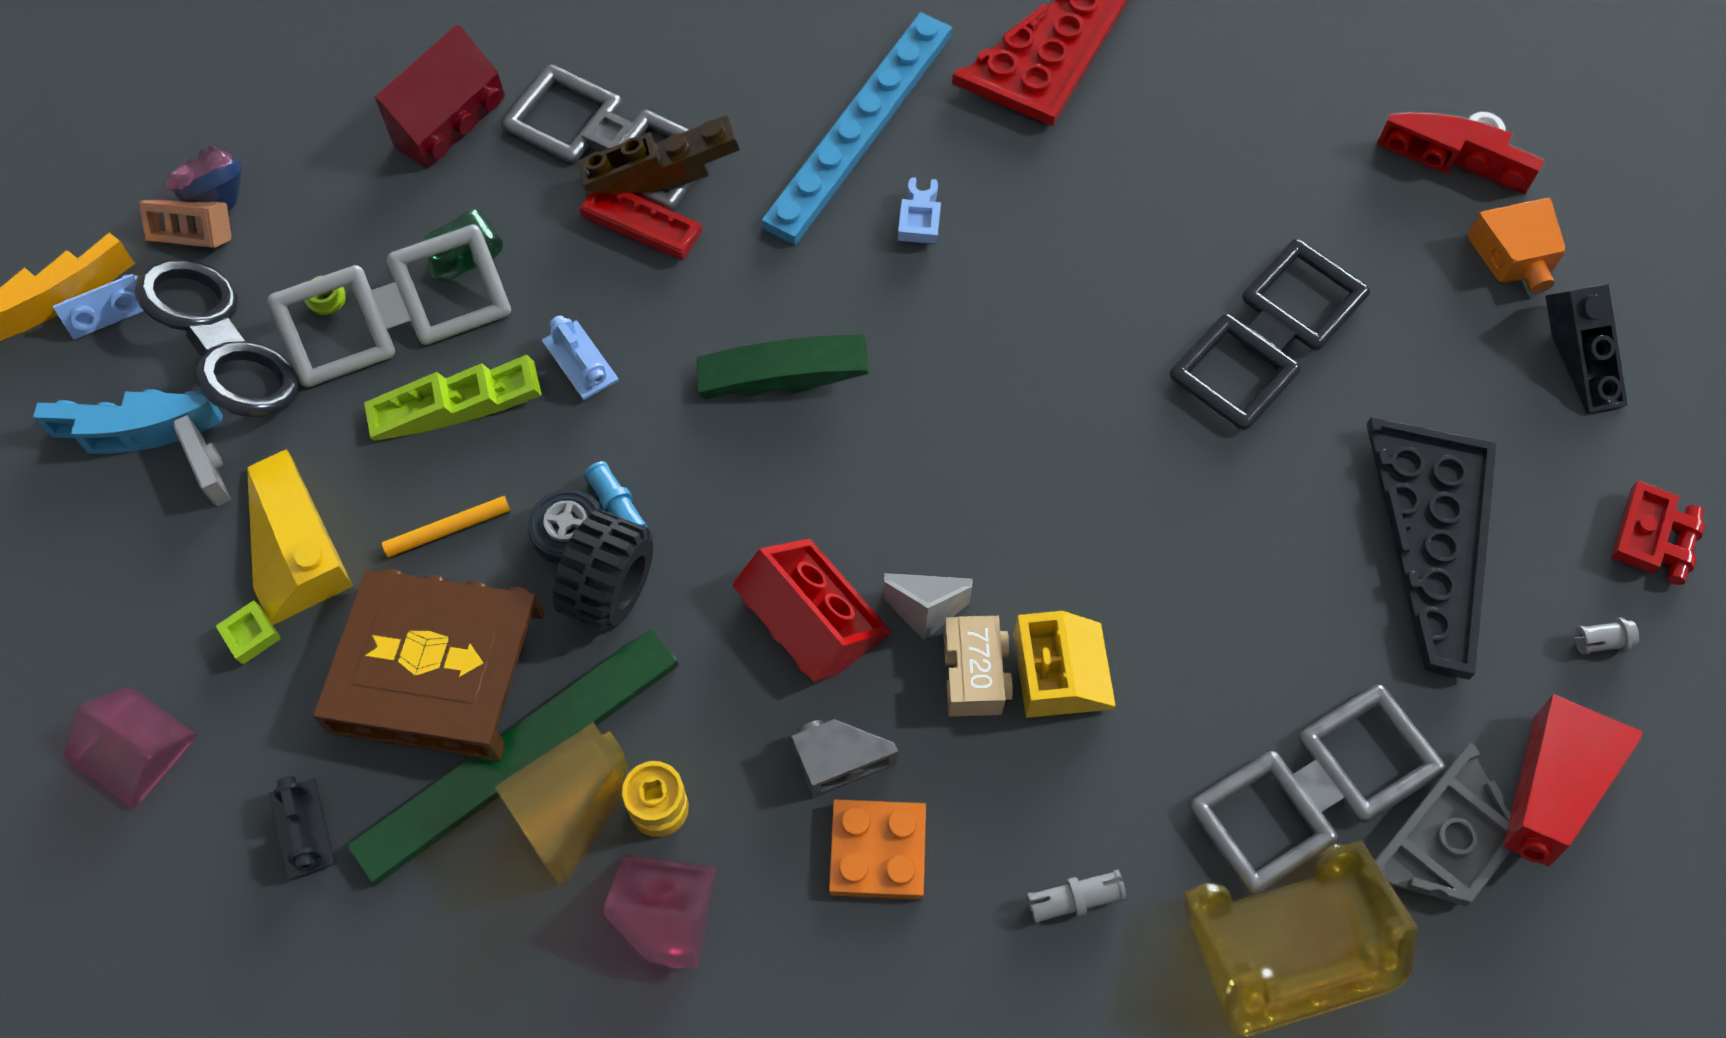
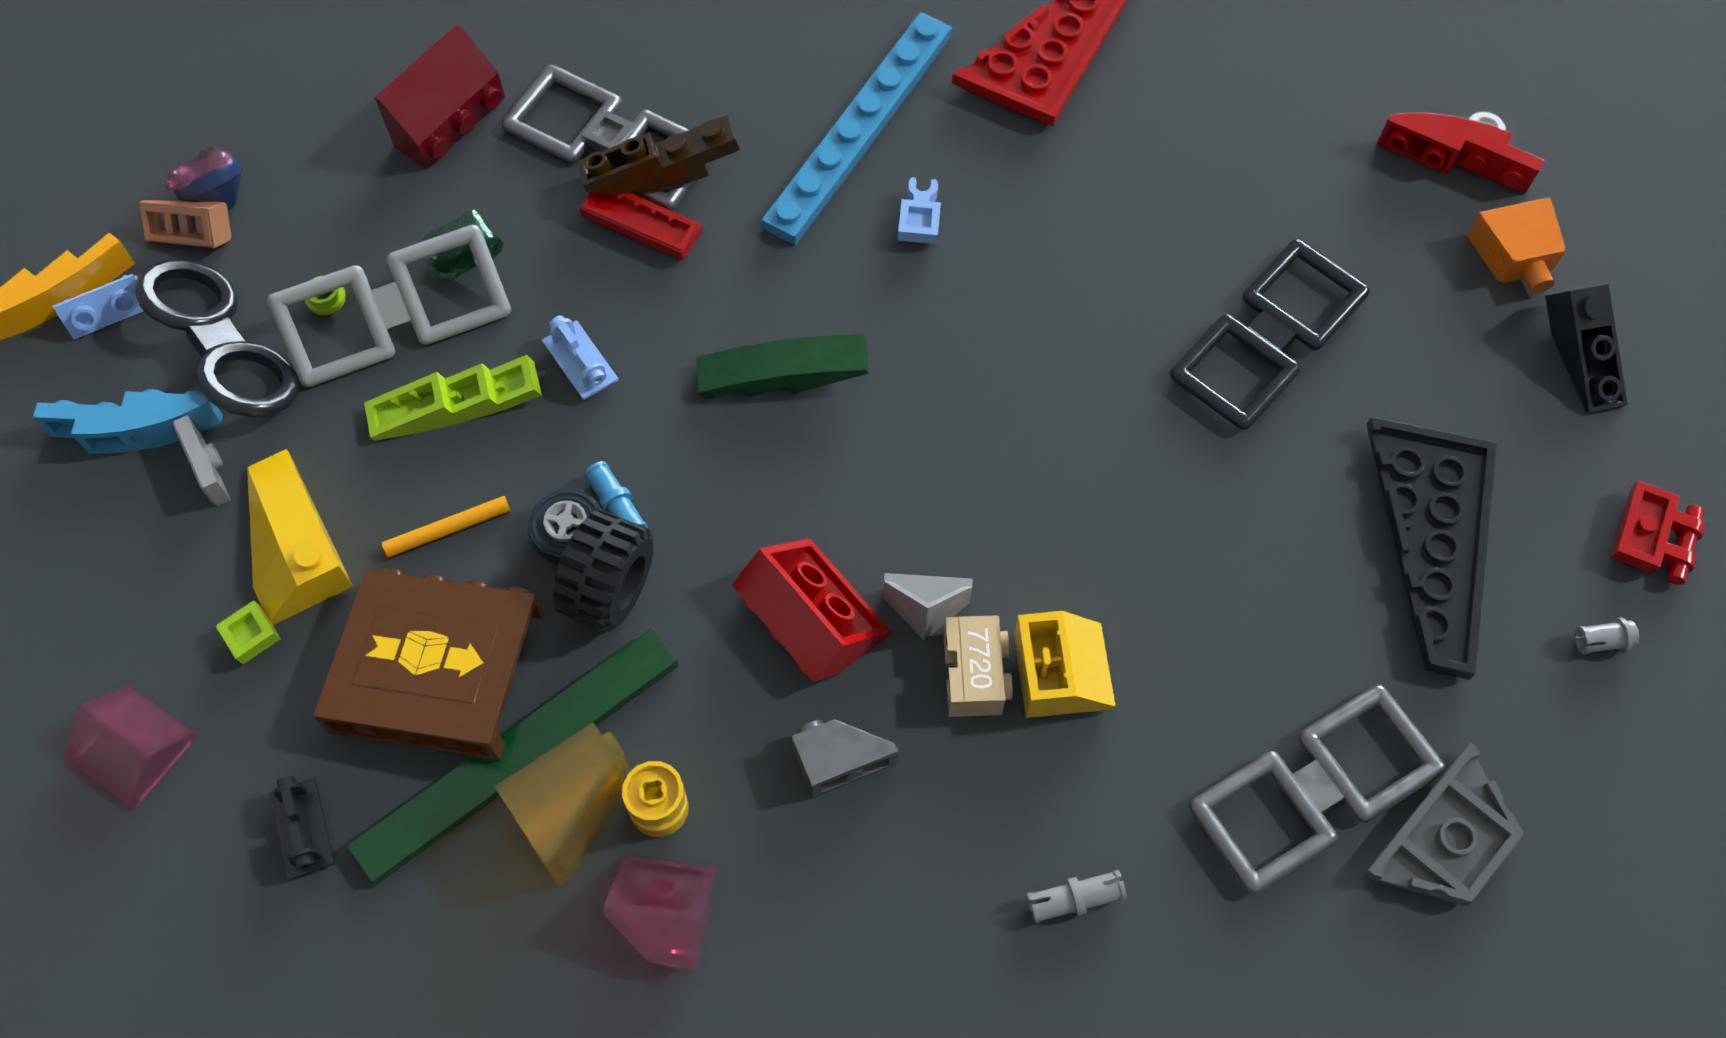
orange plate [829,799,926,900] -> none
clear yellow windscreen [1185,840,1418,1036] -> none
red slope [1503,694,1642,867] -> none

